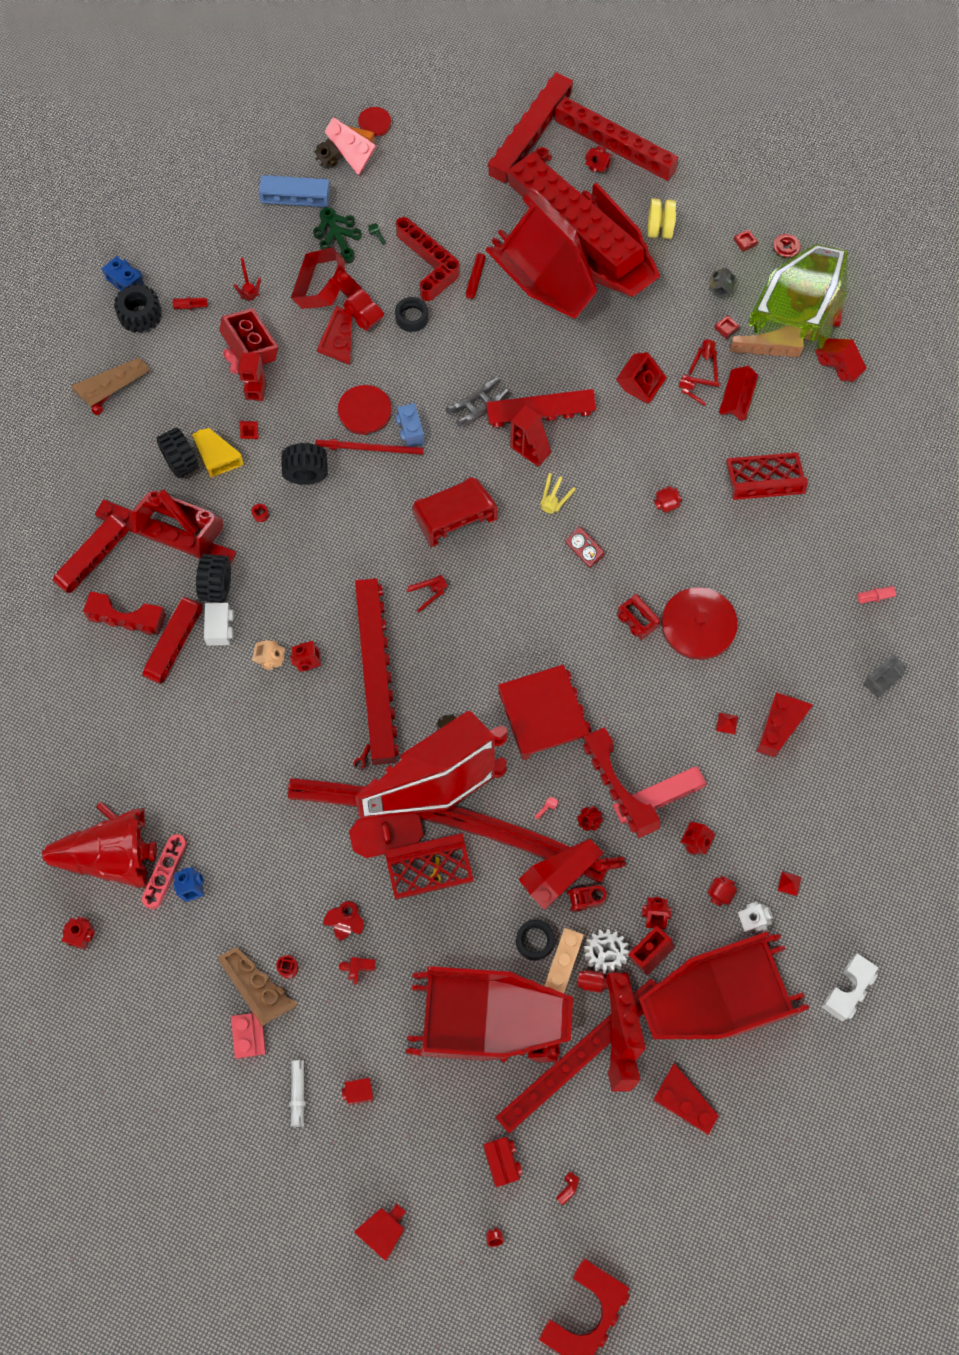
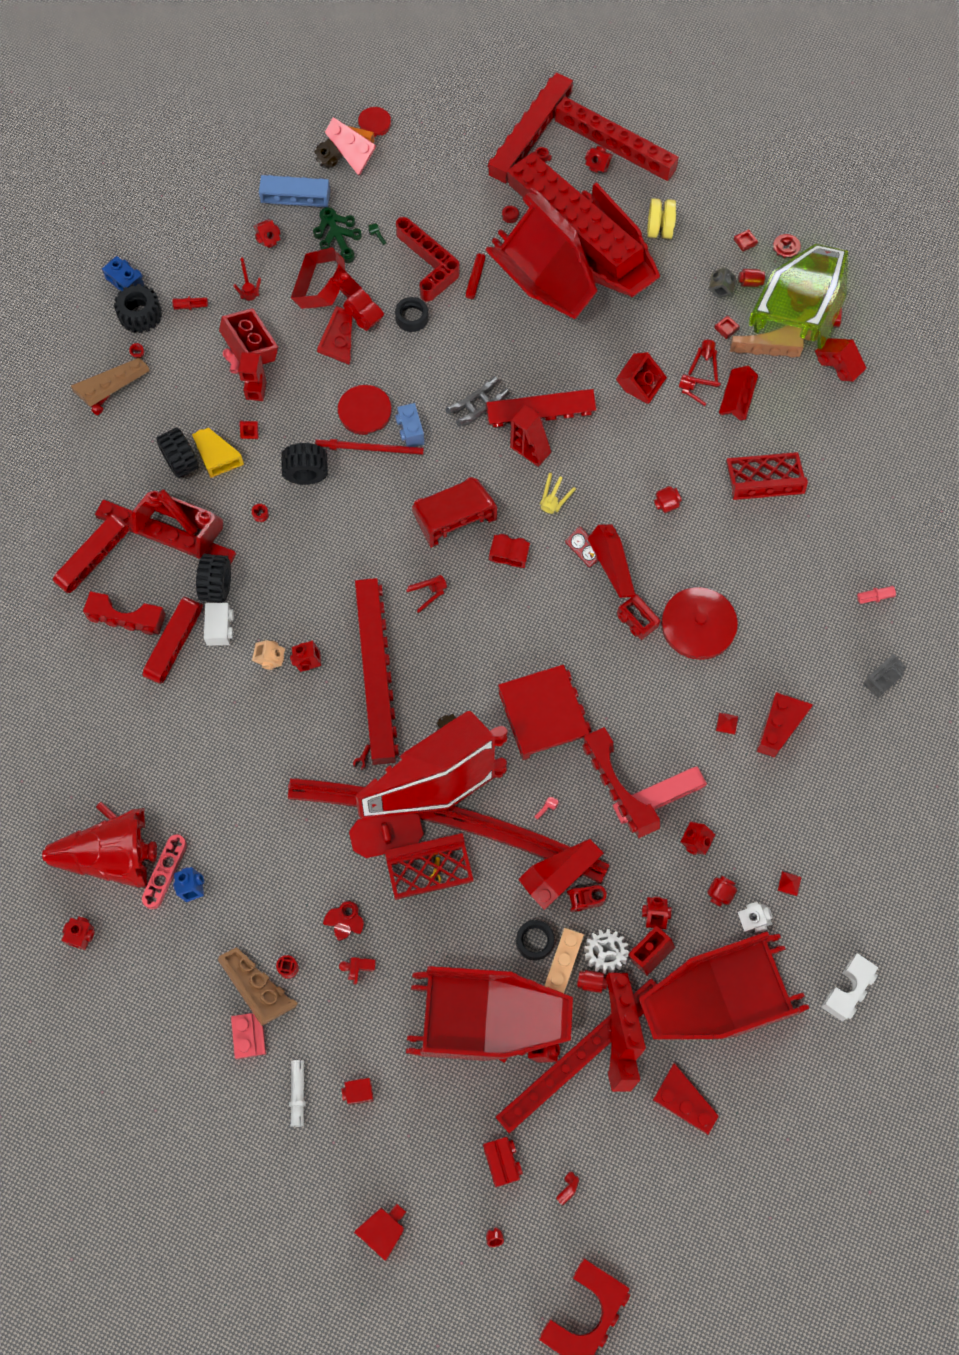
red gear [577,806,603,832] -> none
red axle [594,856,626,871] -> none
none -> red hinge [129,343,145,359]
none -> red brick [253,219,281,248]
none -> red brick [489,534,530,568]
none -> red tile [502,206,519,223]
none -> red wedge [587,524,635,598]
none -> red brick [738,269,765,287]

